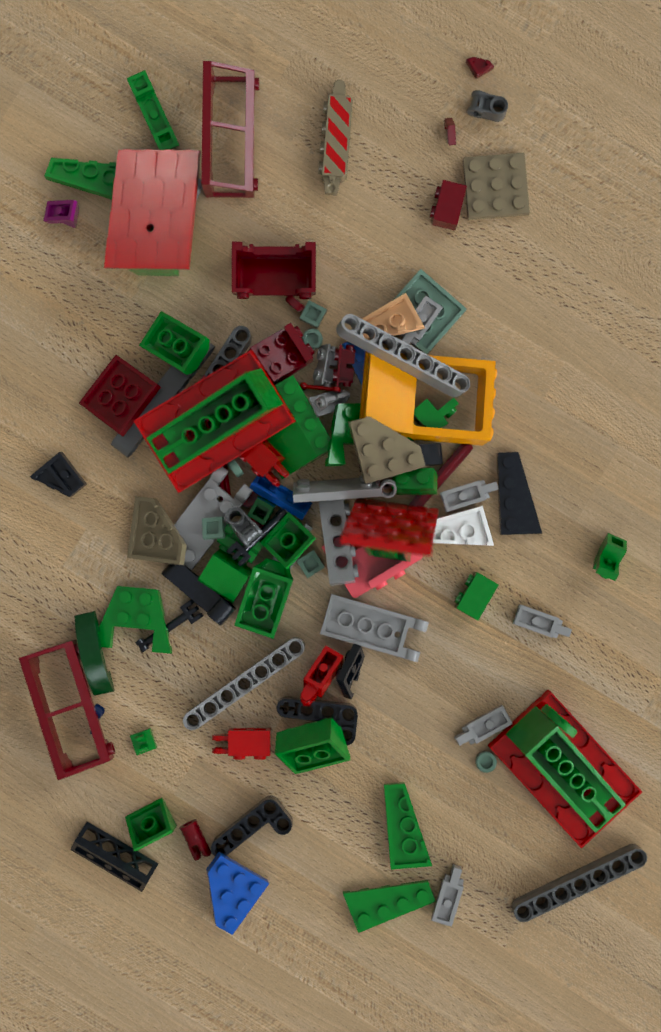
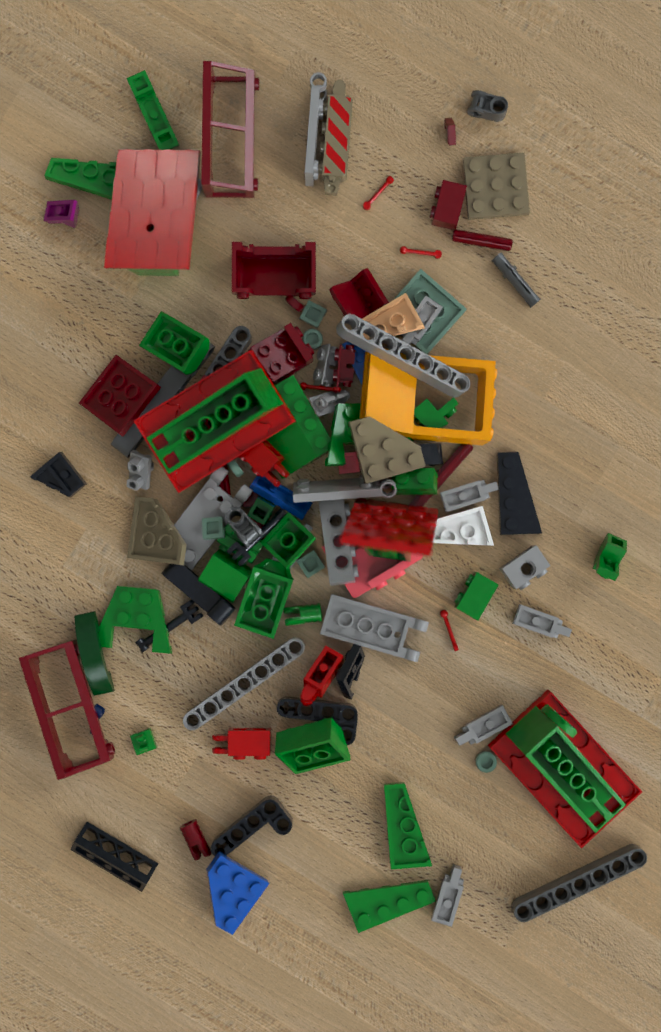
green slope [125,798,177,852] -> none
dark red tile [466,57,494,79] -> none
none -> light grey hips [127,450,154,490]
none -> green hinge [284,603,322,626]
none -> light grey hinge [305,72,327,186]
none -> dark red bracket [329,268,389,319]
none -> coral tile [338,452,360,475]
none -> red hinge [363,176,394,210]
none -> red hinge [399,246,442,259]
none -> red hinge [440,610,459,651]
none -> dark red axle [452,230,513,251]
none -> dark grey pin [492,252,541,308]
none -> light grey brick [499,545,550,590]

